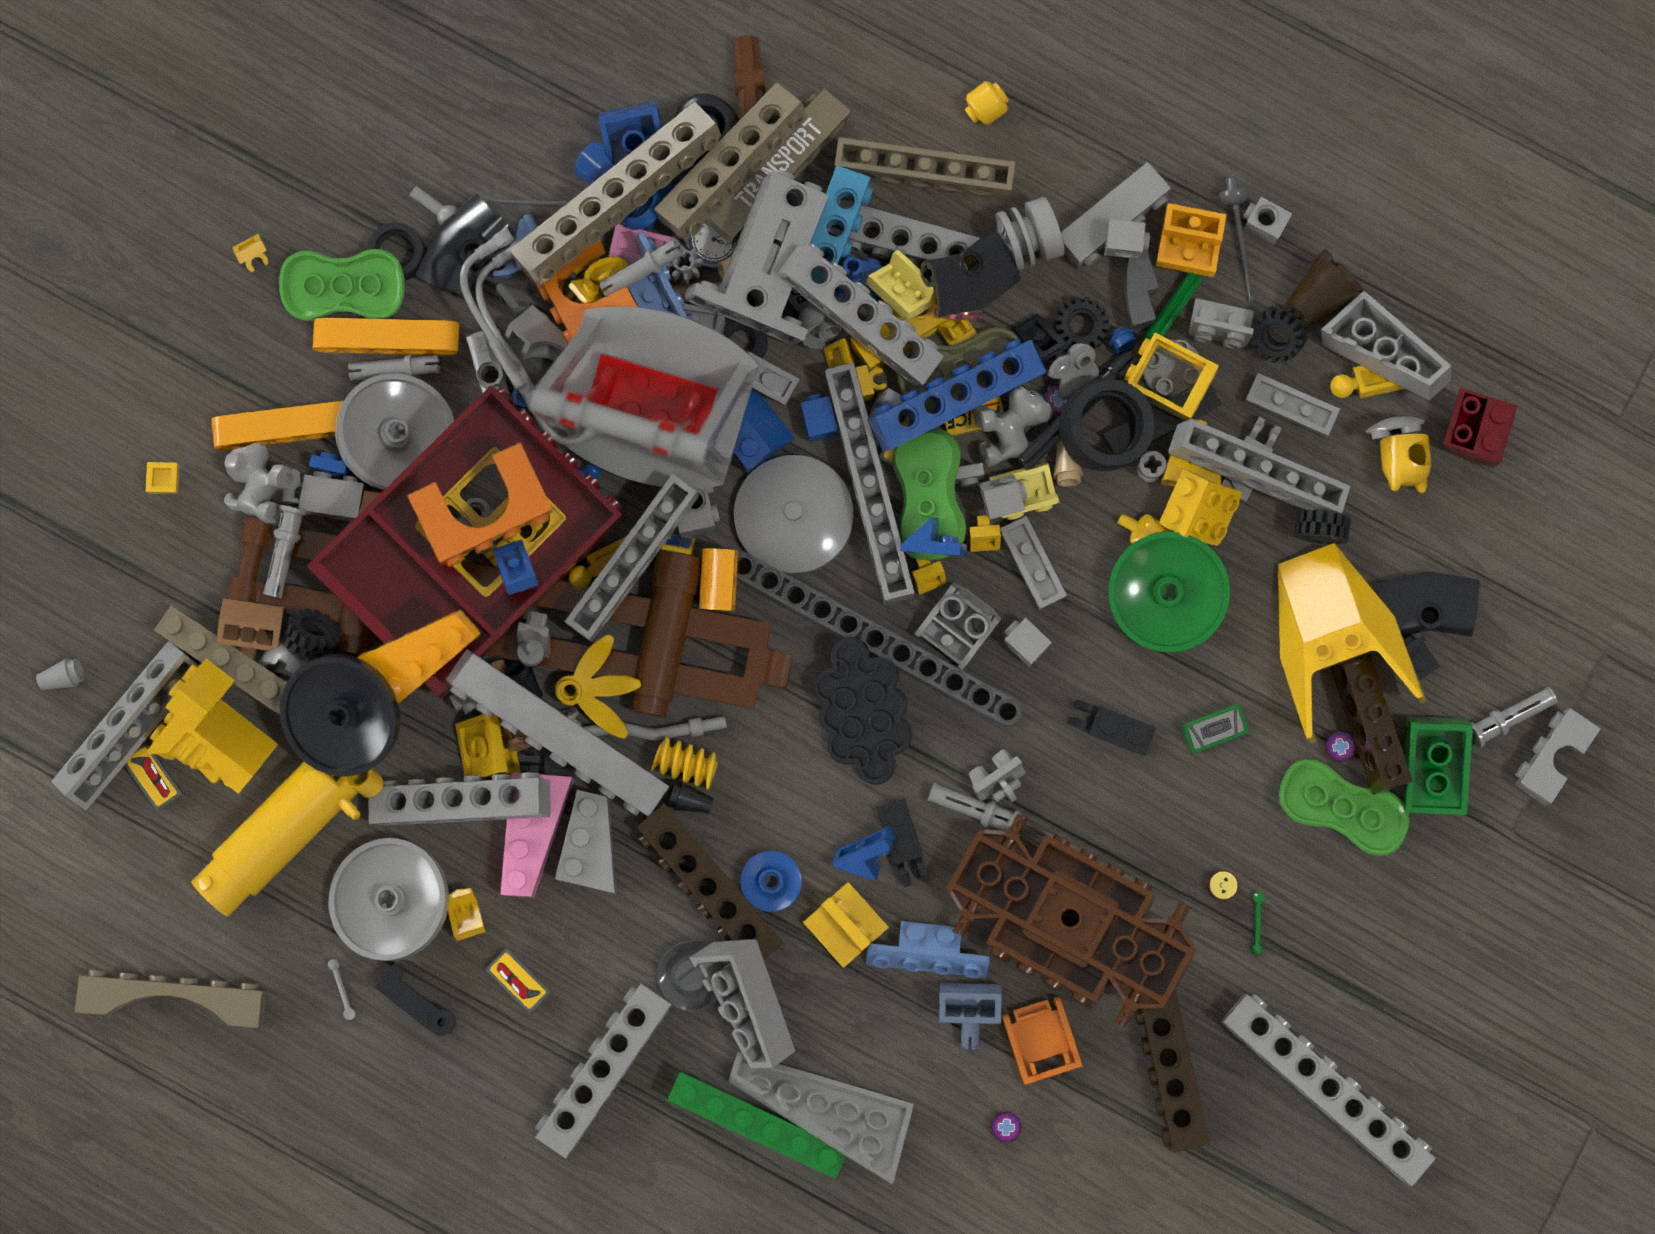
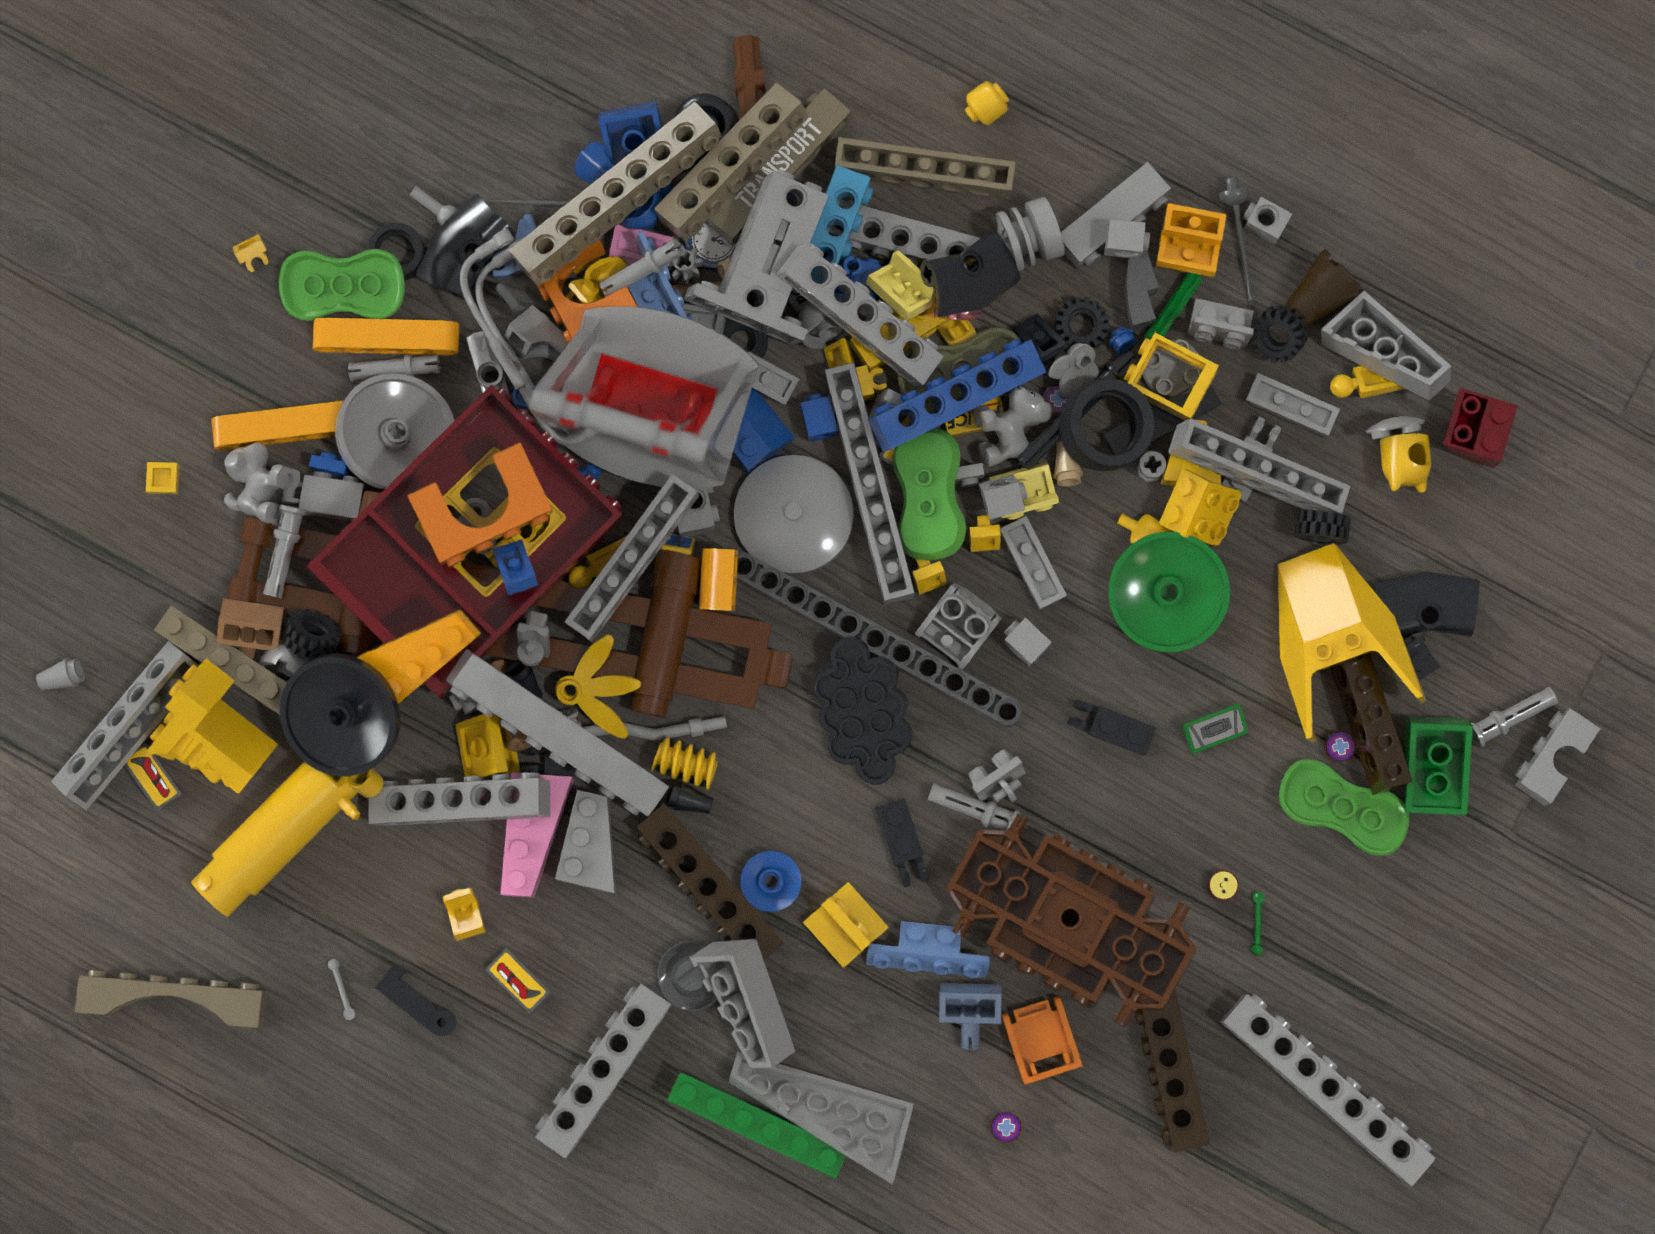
light grey dish [329,838,449,961] -> none
blue slope [832,826,895,880] -> none
blue slope [900,517,967,557] -> none

